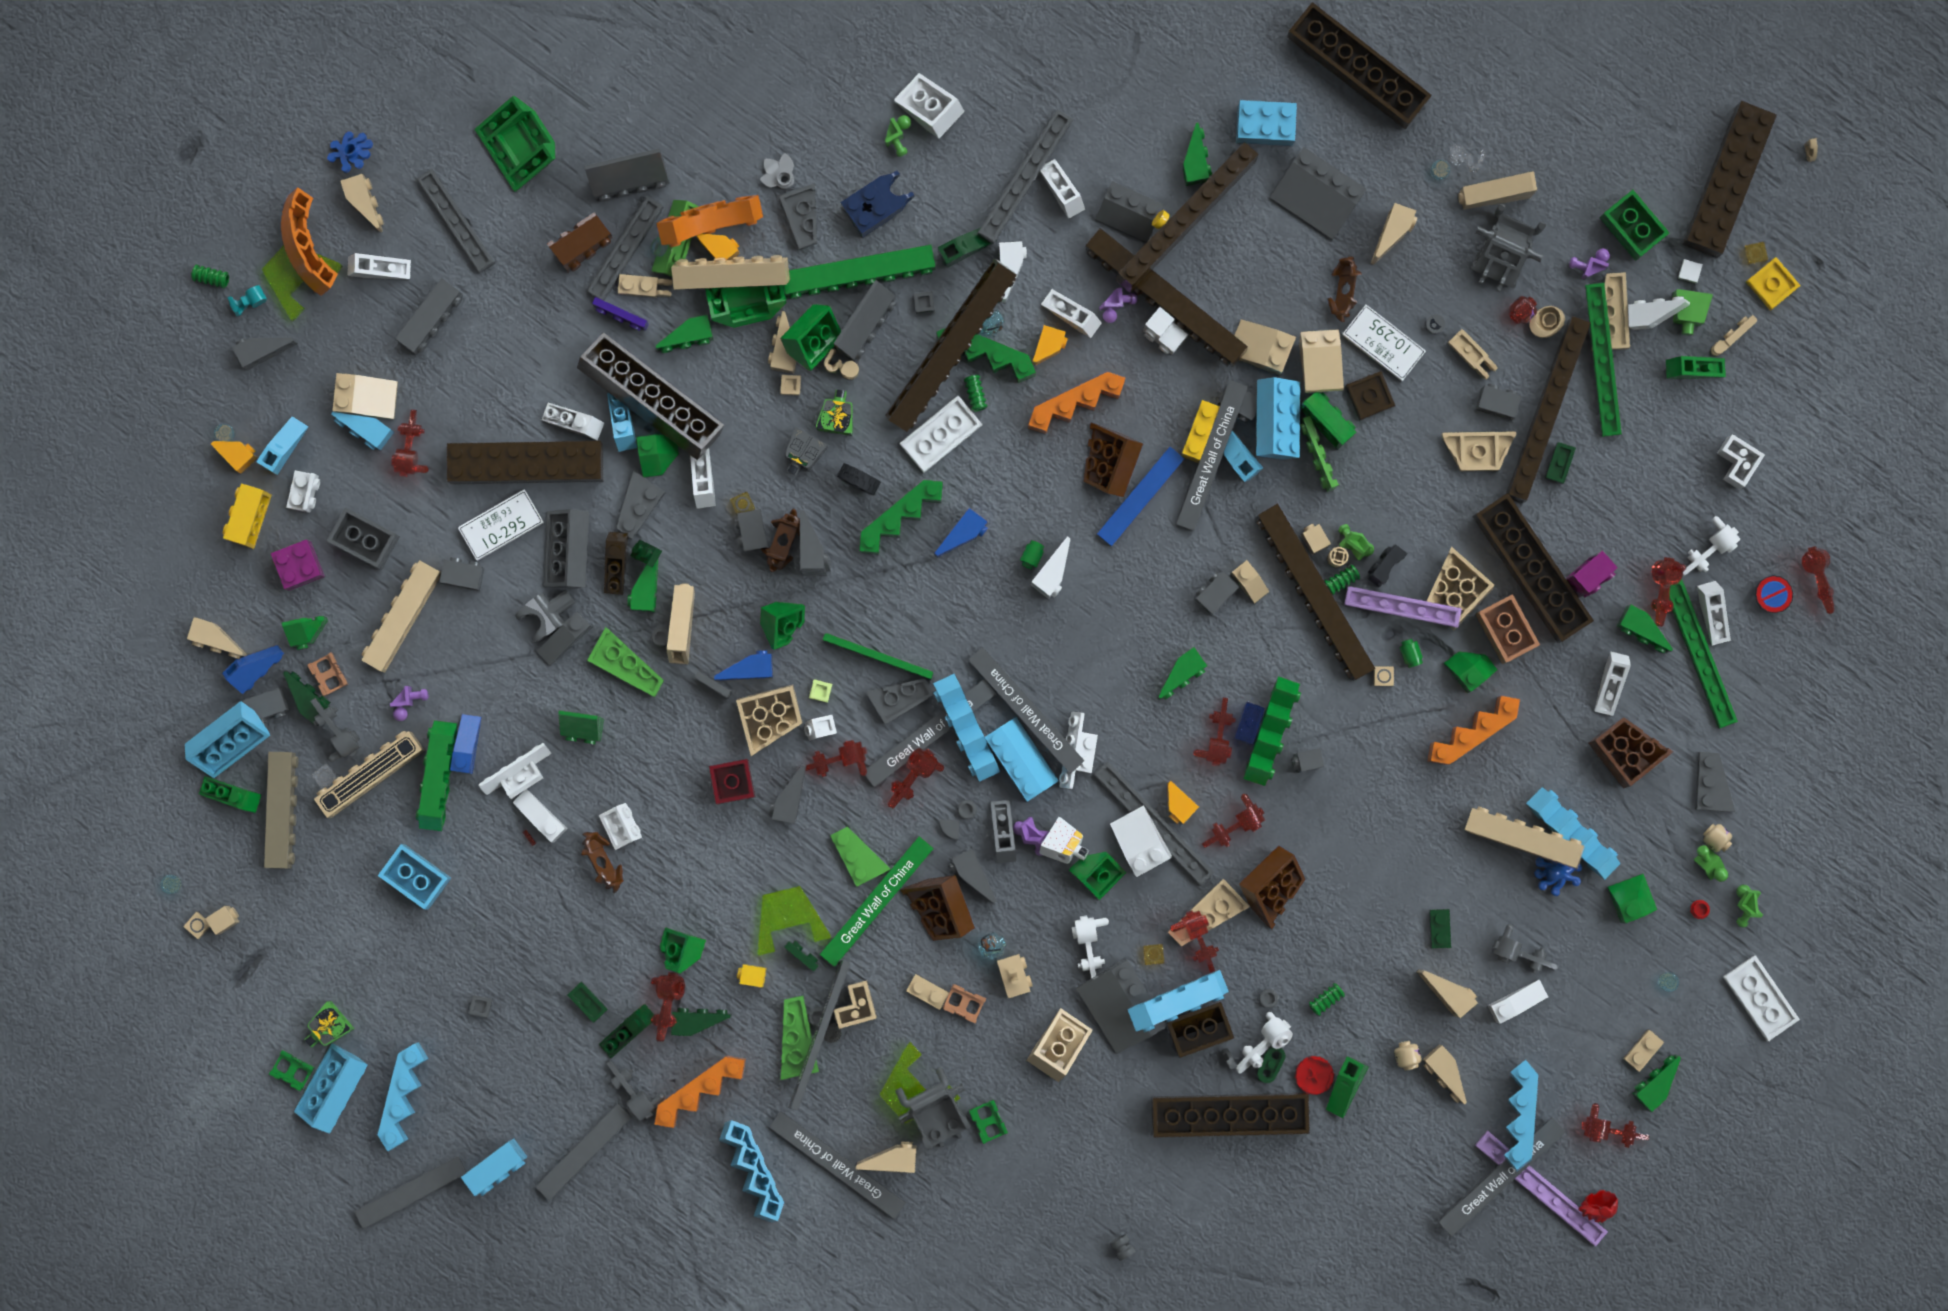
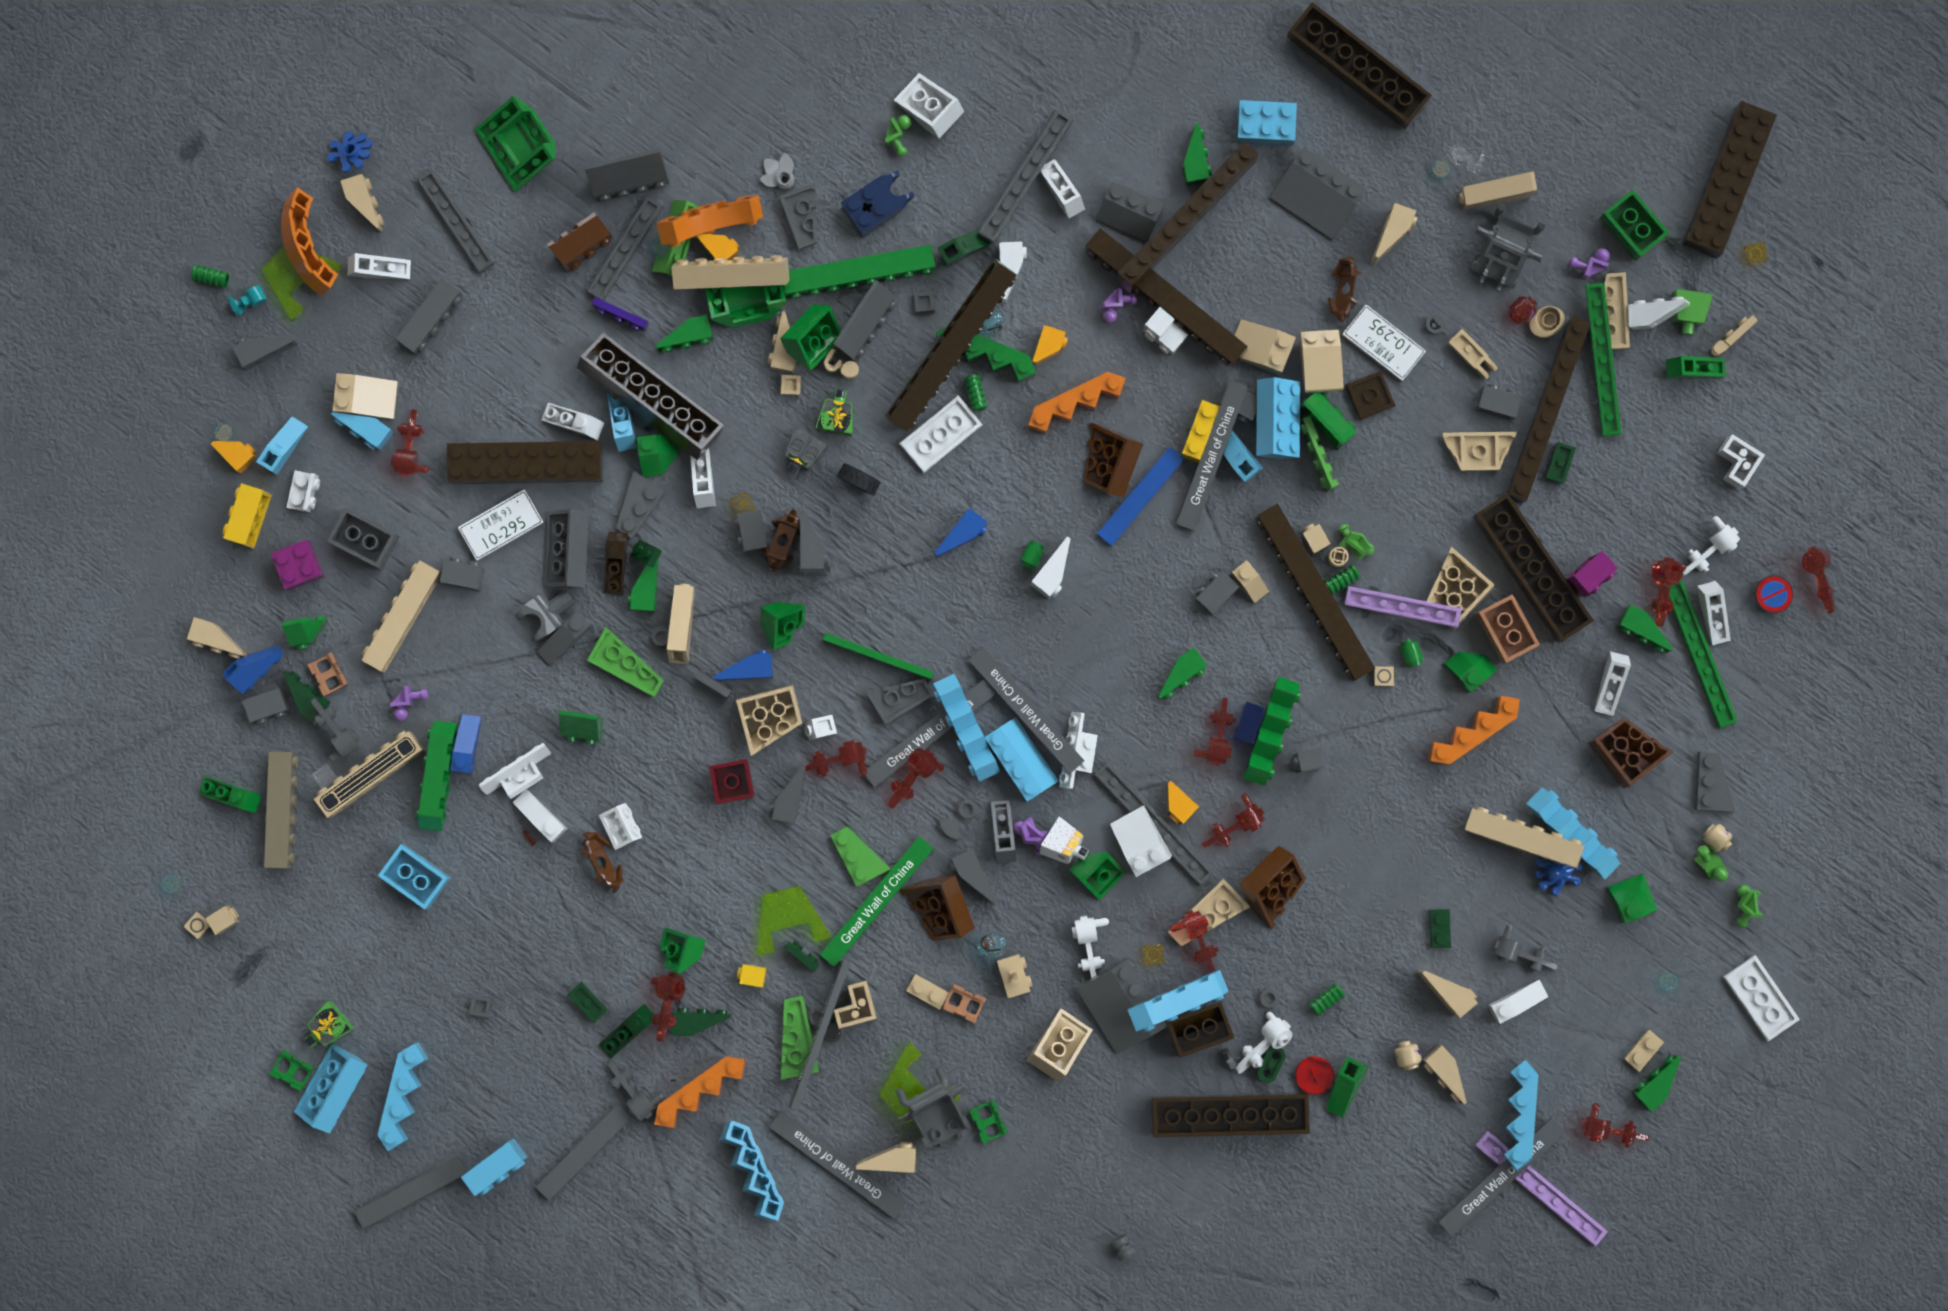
medium azure slope [185,701,270,778] -> none
tan hinge [618,274,673,298] -> none
yellowish green tile [809,680,833,703] -> none
green brick [859,480,943,555] -> none
white slope [1041,289,1101,338] -> none
yellow tile [1152,210,1169,229] -> none
black brick [1367,544,1408,588] -> none
red hair [1578,1190,1618,1223] -> none
white tile [1678,259,1702,284] -> none
red plate [1690,900,1710,919] -> none
yellow tile [1746,257,1801,311] -> none
tan tile [1804,138,1817,162] -> none

